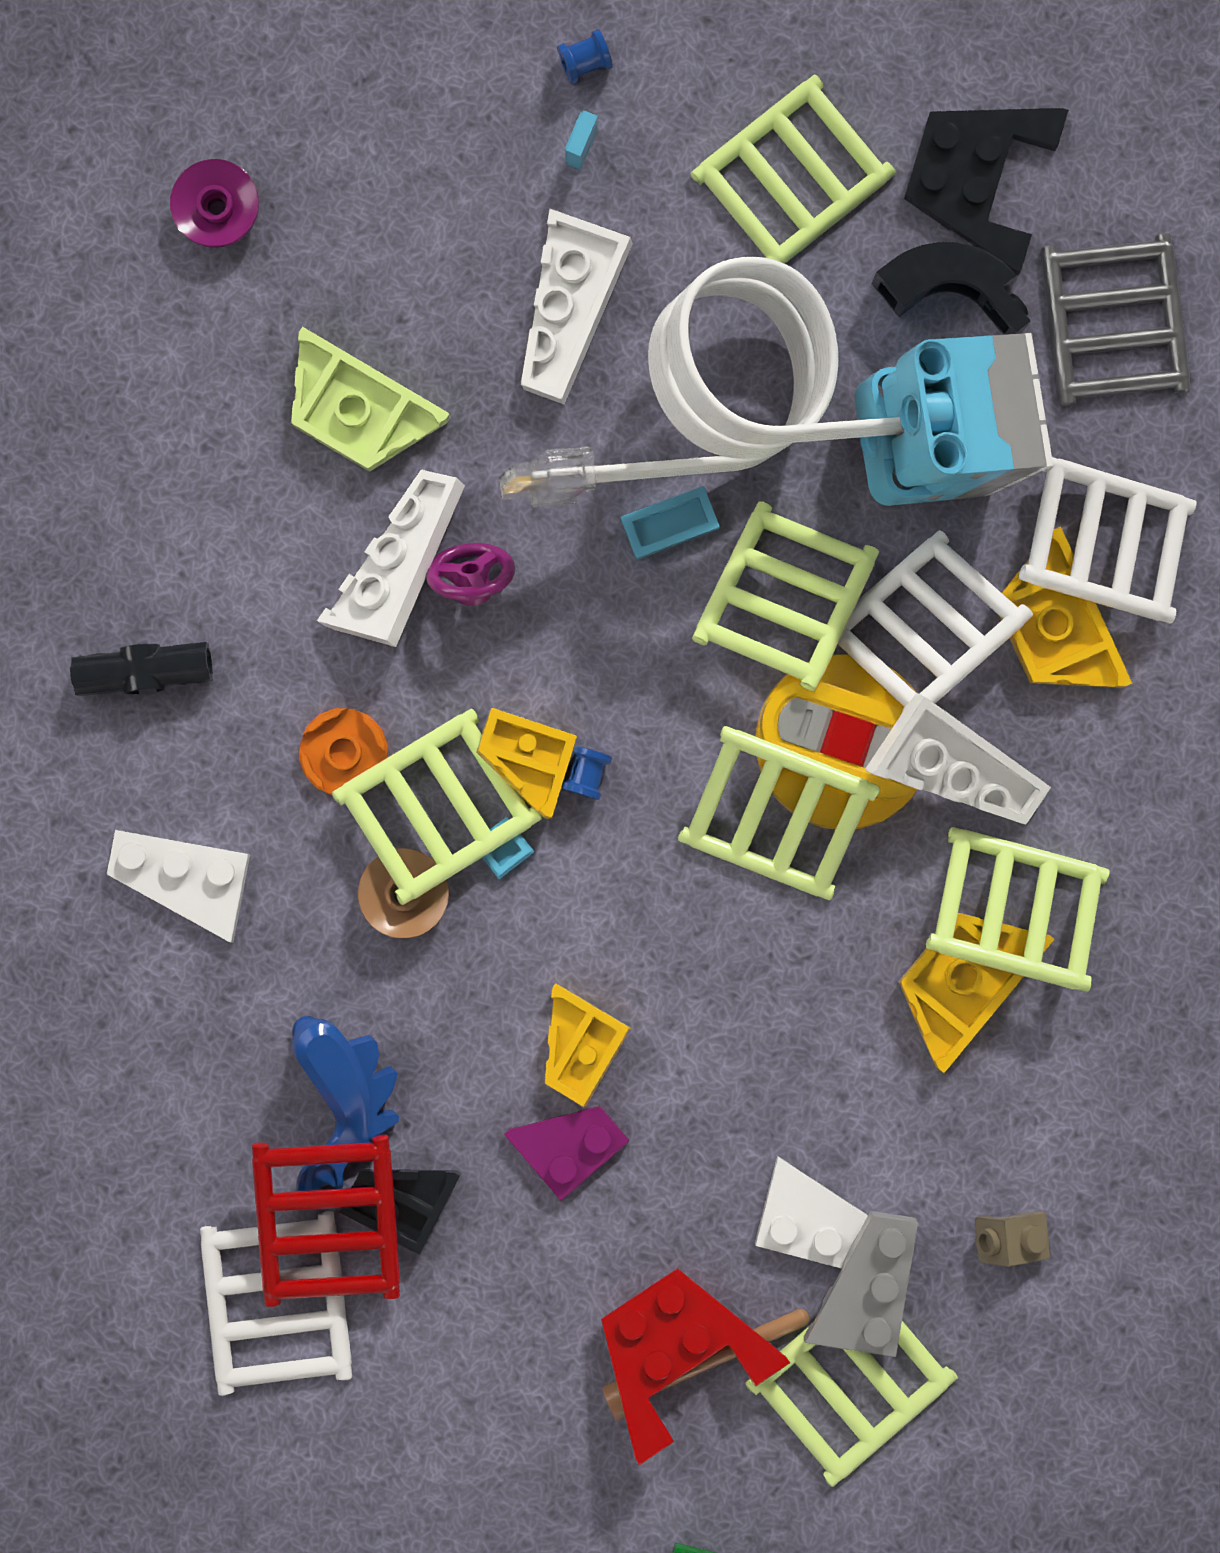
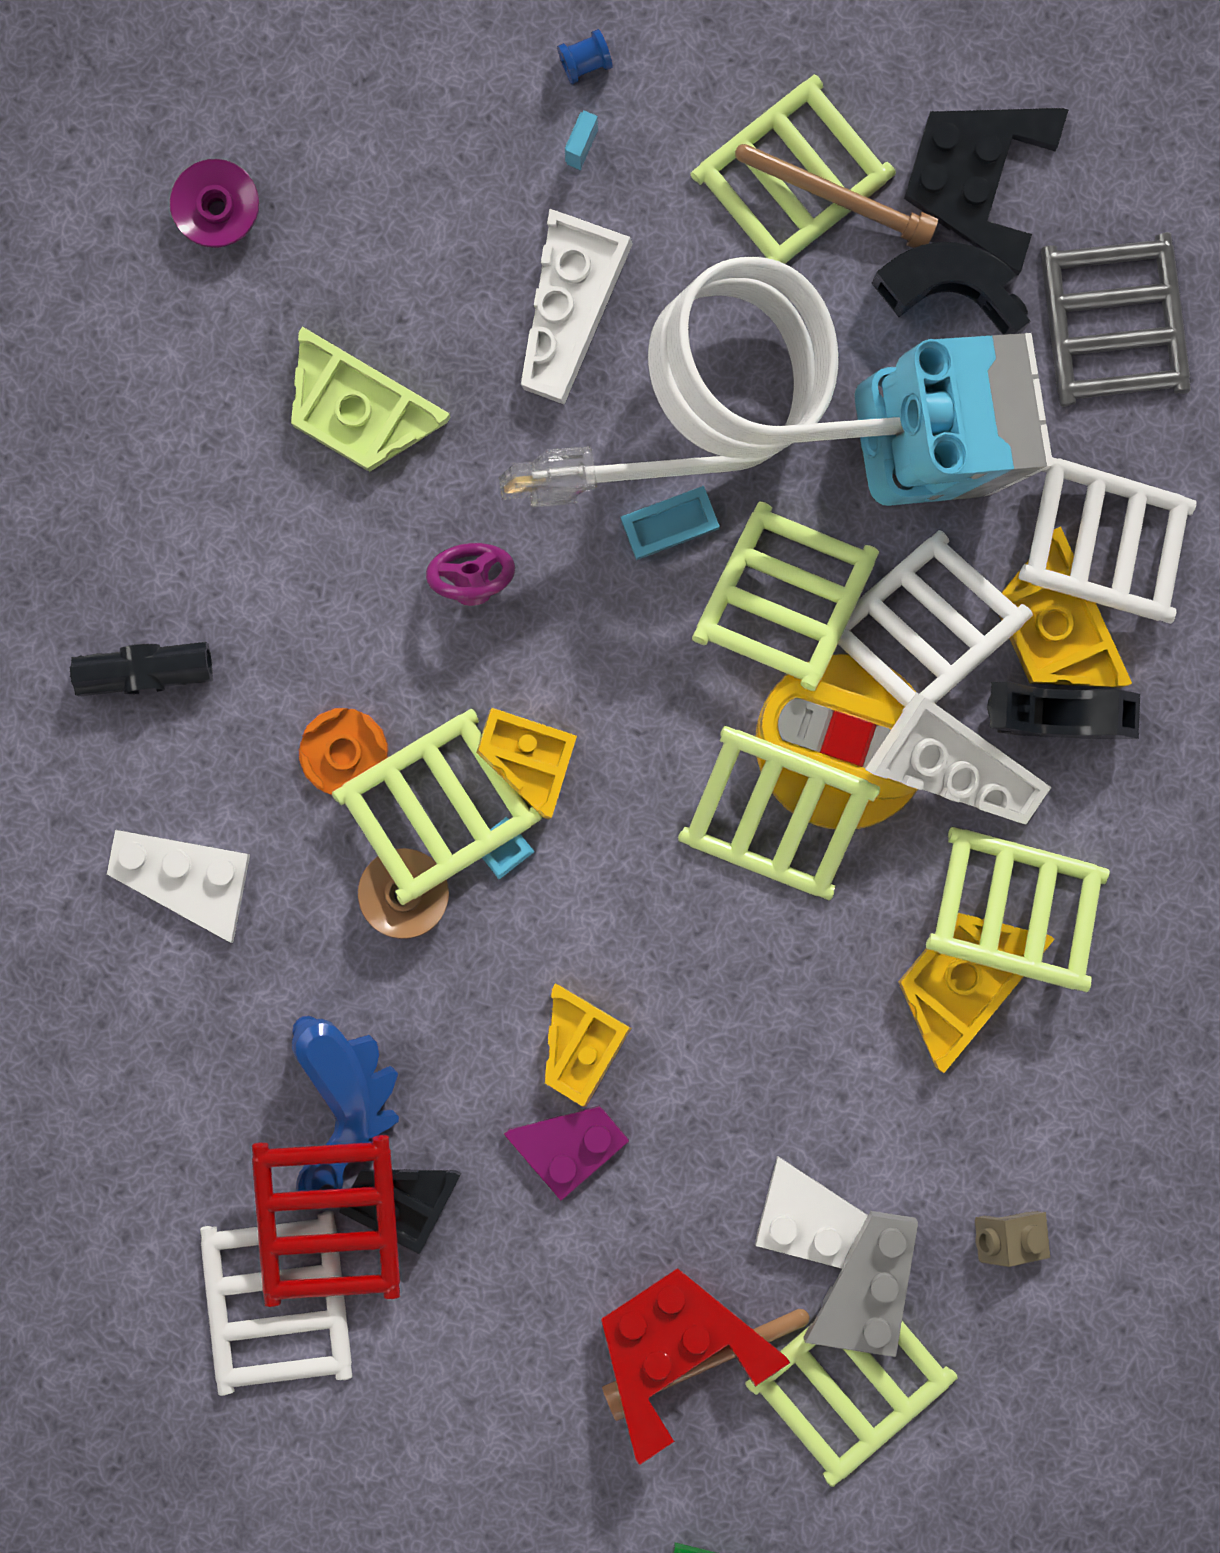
white wing [317,470,465,647] -> none
blue bush [561,746,612,800] -> none
none -> medium nougat piece [735,144,938,248]
none -> black arch [987,682,1140,739]

